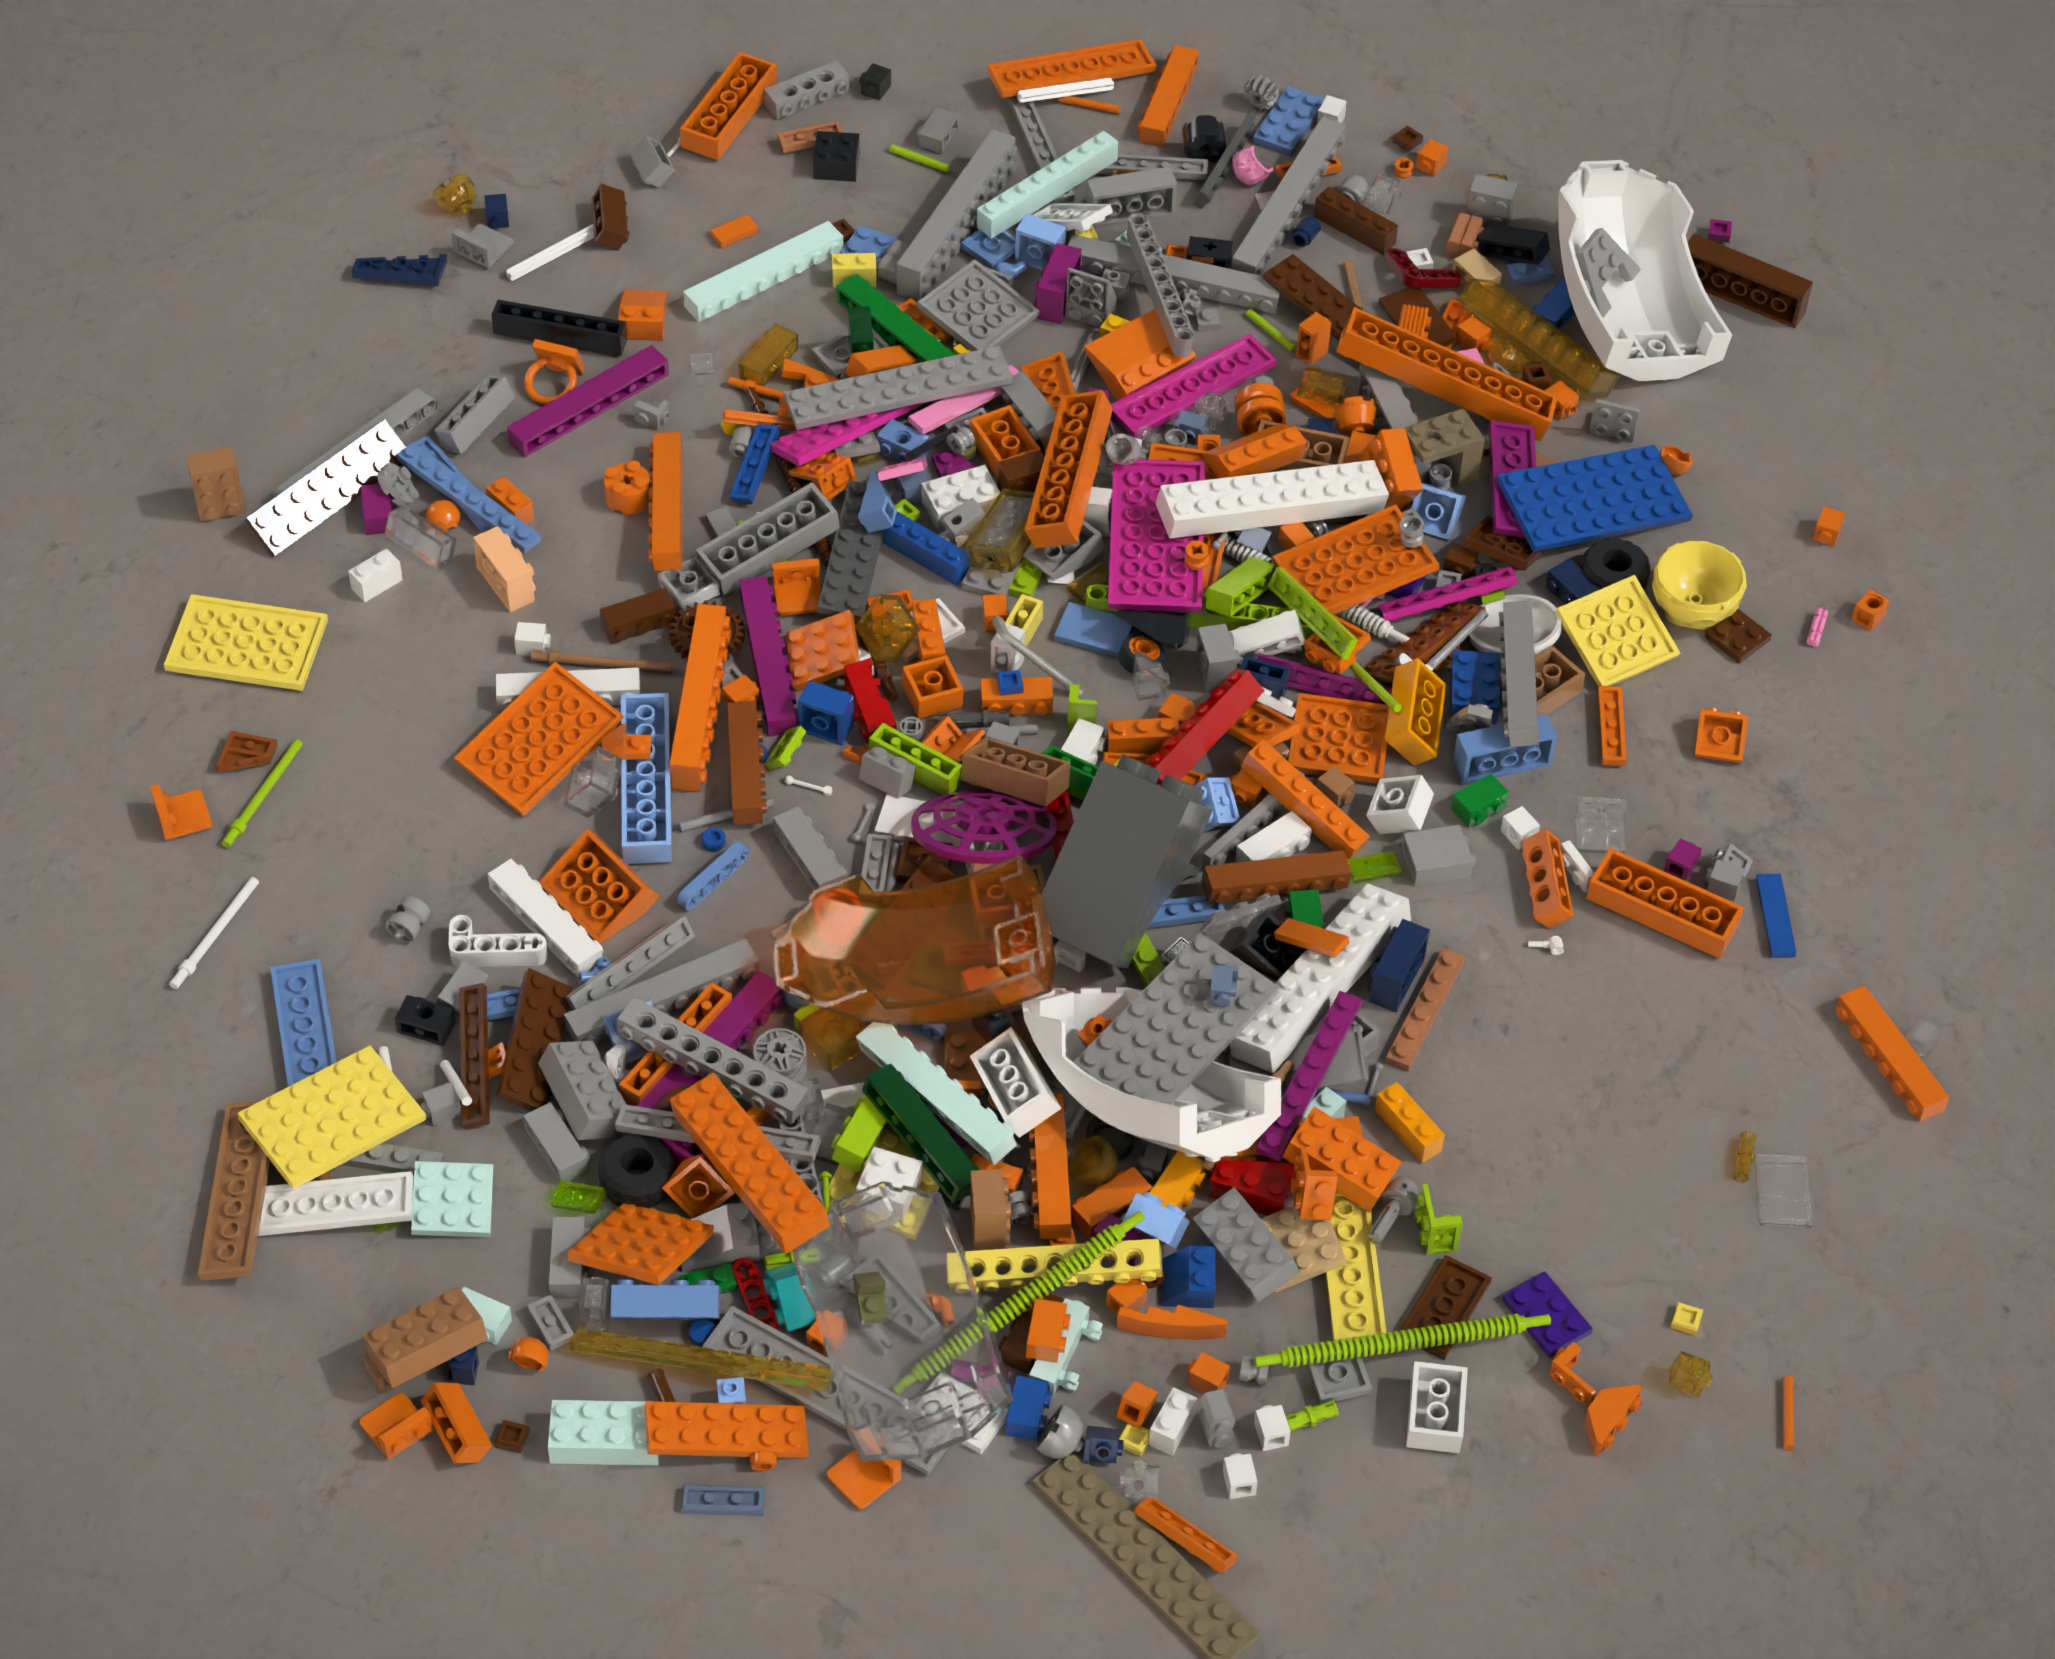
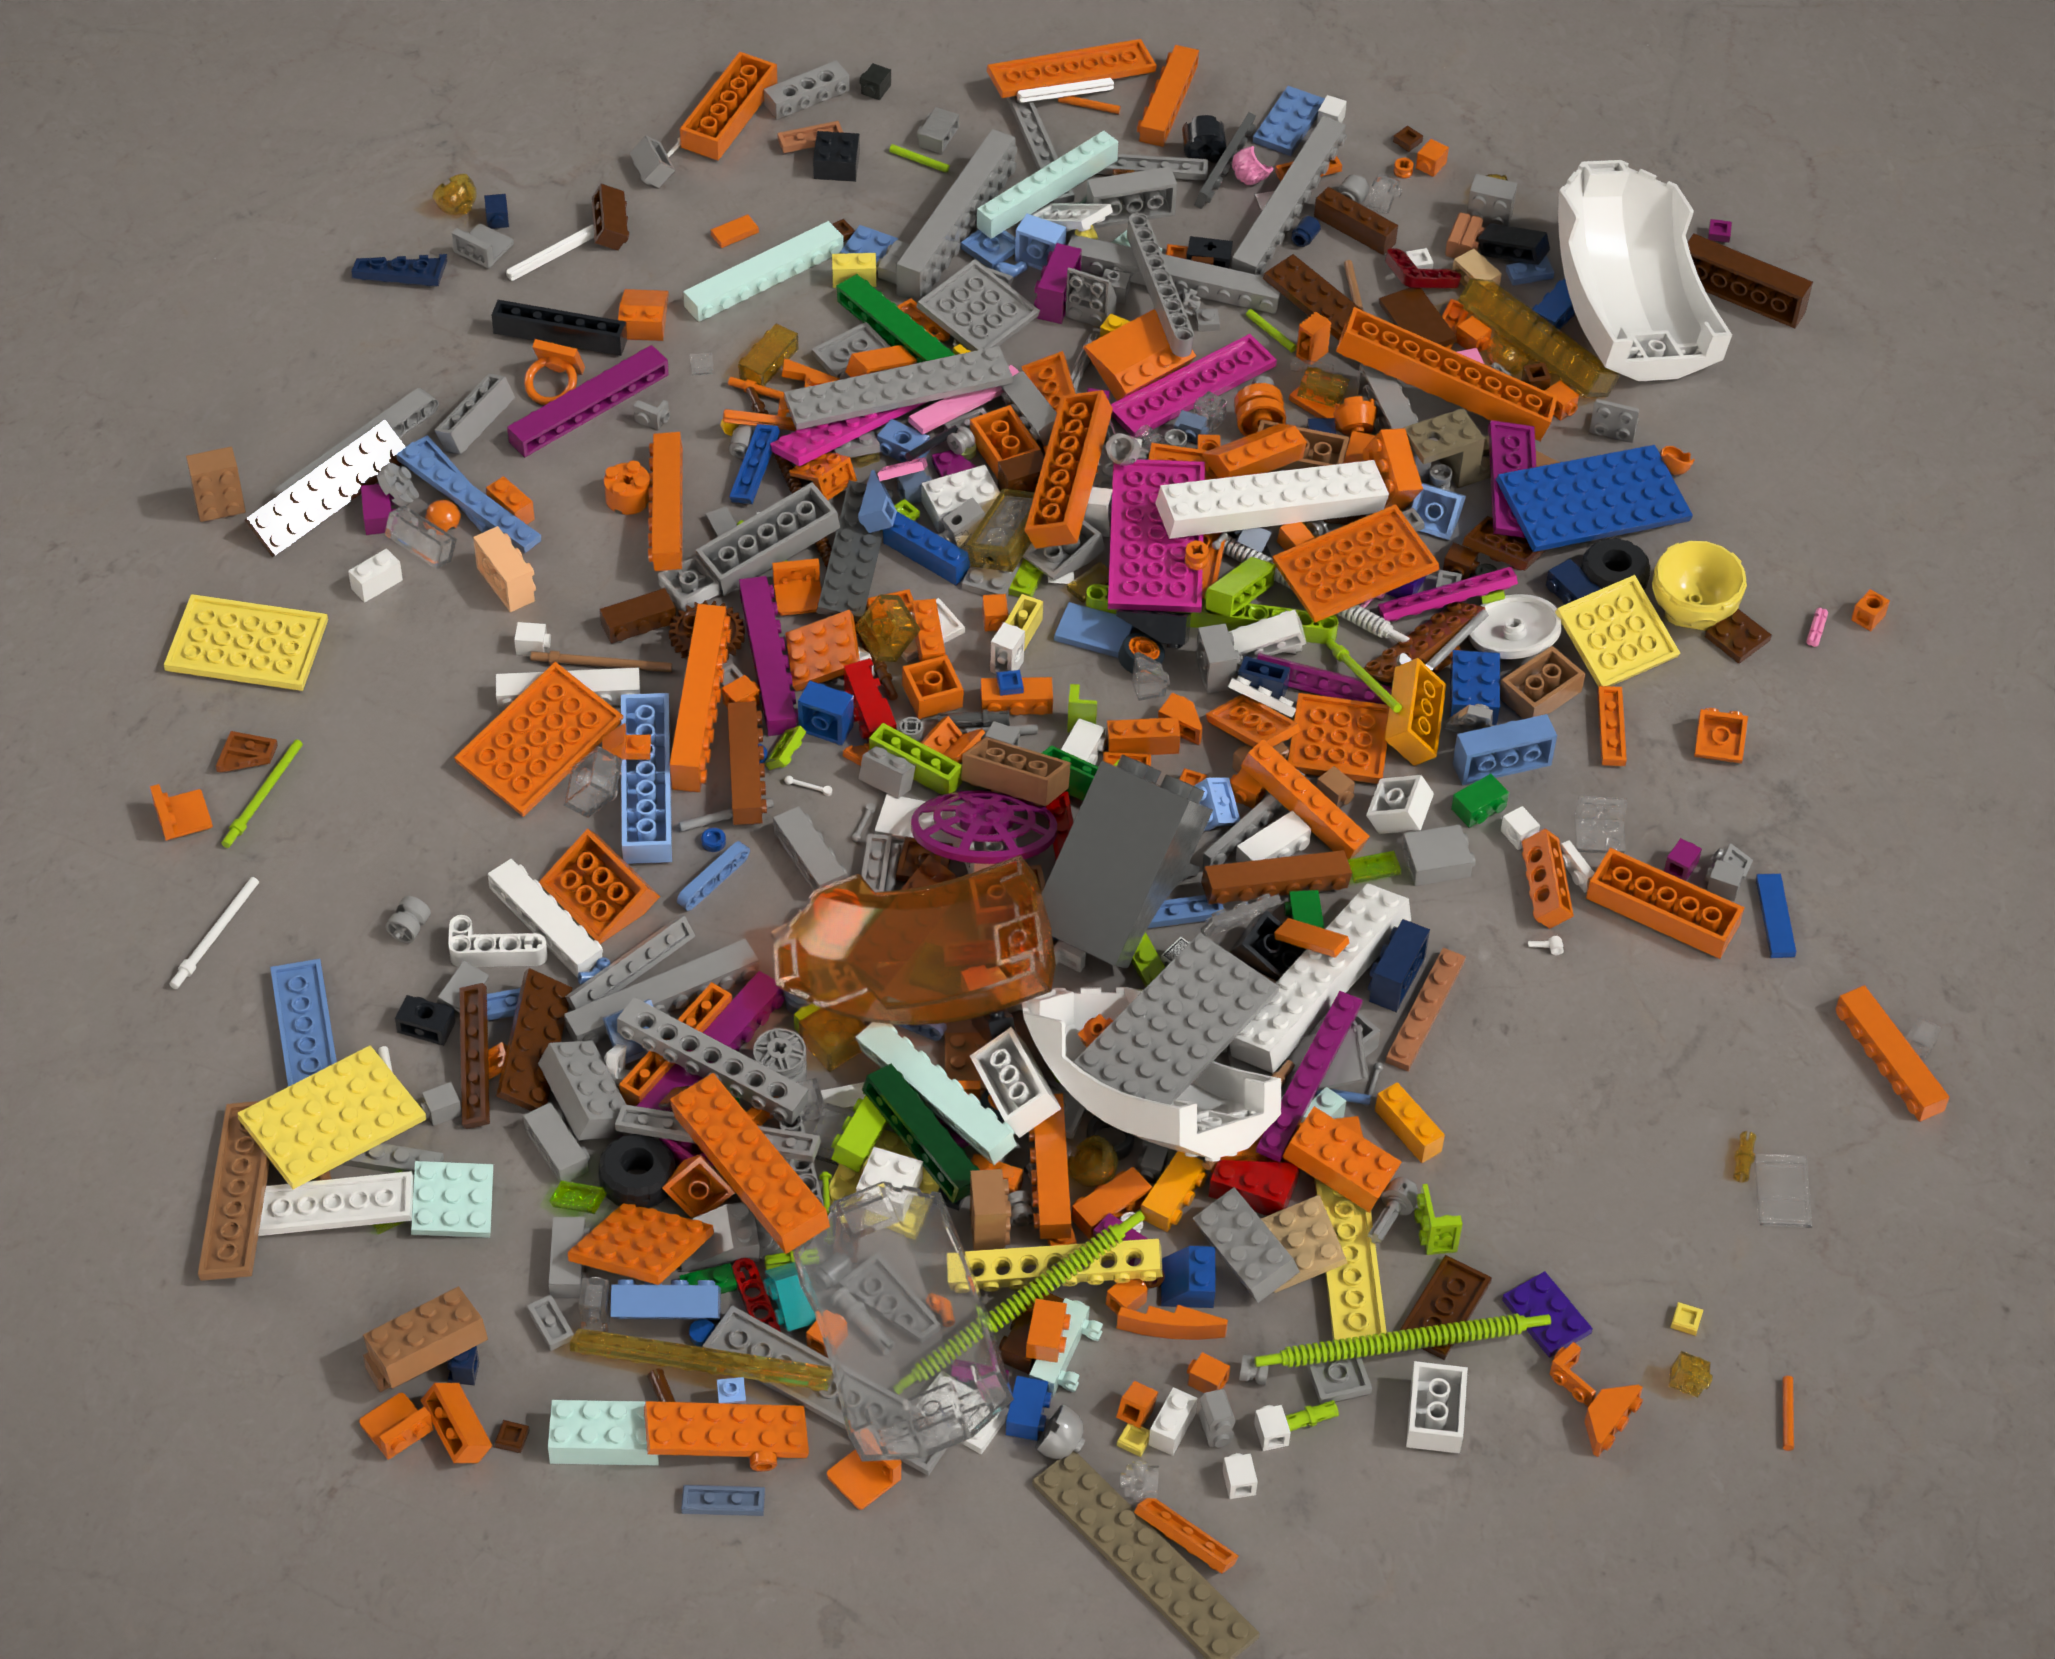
white bar [440,1060,472,1106] -> none
light aqua slope [462,1287,512,1345] -> none
orange hair [508,1337,549,1371] -> none
dark green slope [847,306,874,354] -> none
olive slope [852,1271,888,1325] -> none
light grey piece [992,615,1084,697] -> none
dark blue brick [1083,1426,1124,1464] -> none
light blue brick [1123,1192,1190,1249] -> none
red brick [1147,669,1265,786] -> none
sand blue brick [1209,965,1239,1007] -> none
light grey gear [1243,74,1280,110] -> none
lime tile [1267,567,1358,660] -> none
orange bracket [1291,1148,1338,1220] -> none
orange plate [1304,615,1371,674] -> none
orange brick [1398,304,1432,339] -> none
light grey wheel [1400,515,1424,548] -> none
light grey brick [1499,600,1539,747] -> none
light grey wing [1576,228,1641,318] -> none
orange brick [1812,506,1846,547] -> none

